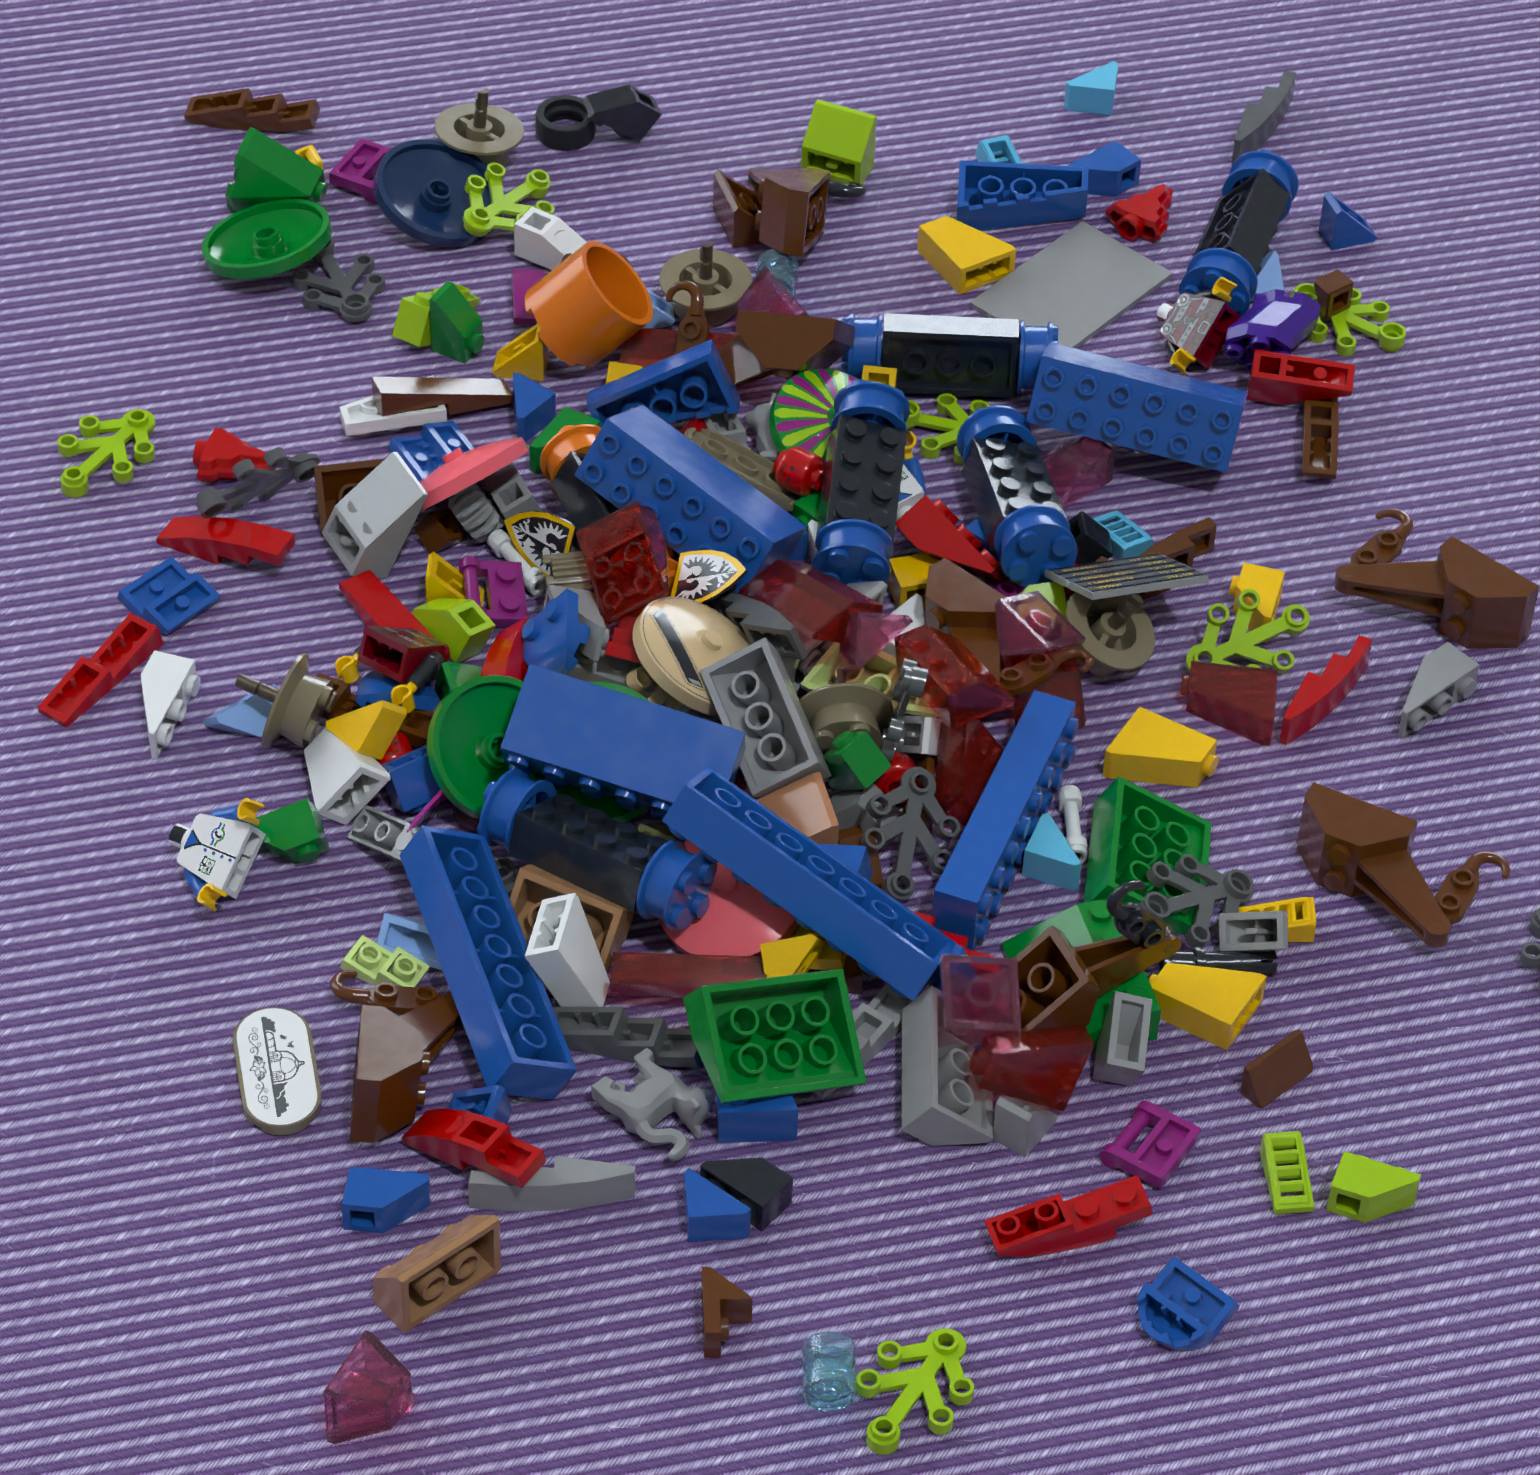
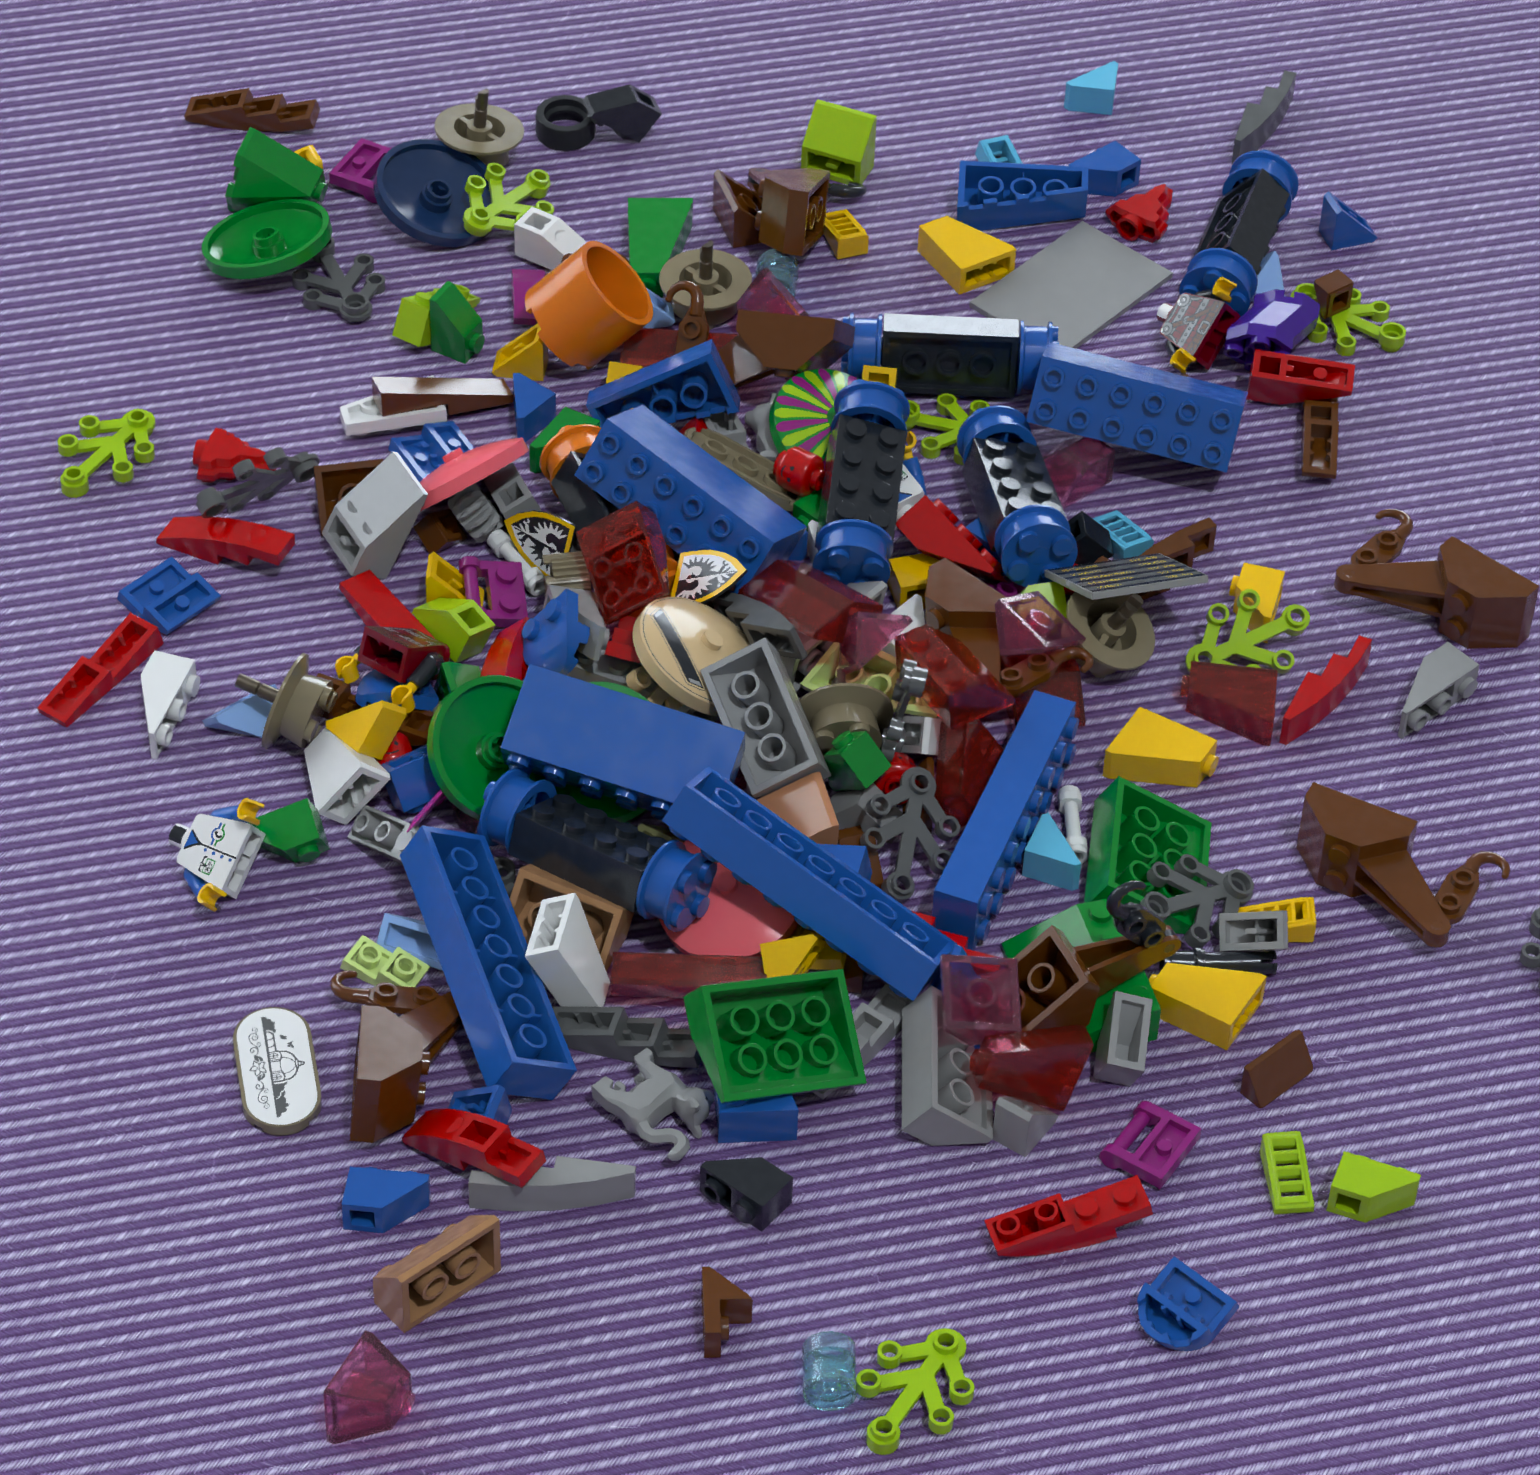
blue slope [683,1168,751,1242] -> none
none -> green slope [628,197,693,298]
none -> yellow slope [824,209,869,259]

